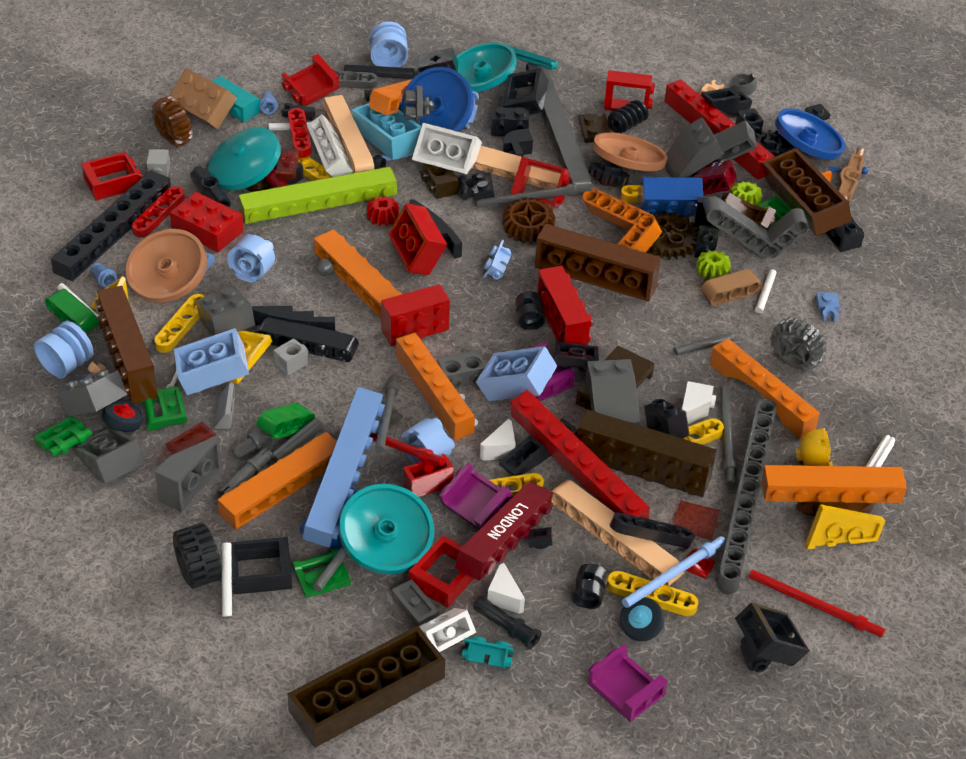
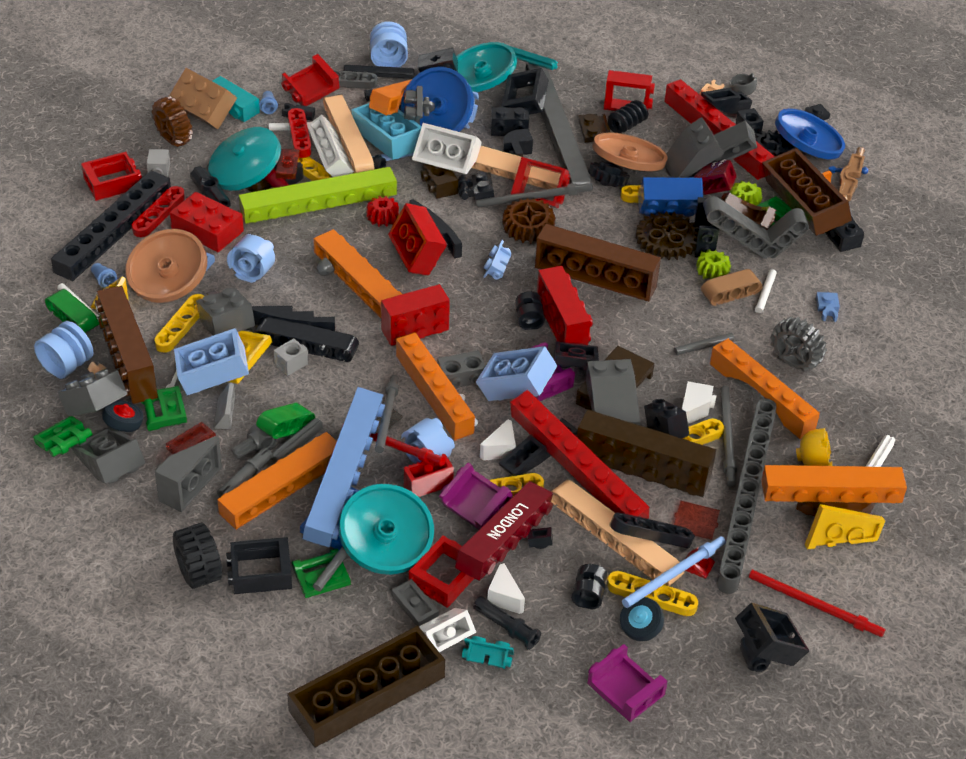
white bar [221,543,232,617] -> none
orange beam [582,188,662,253] -> none

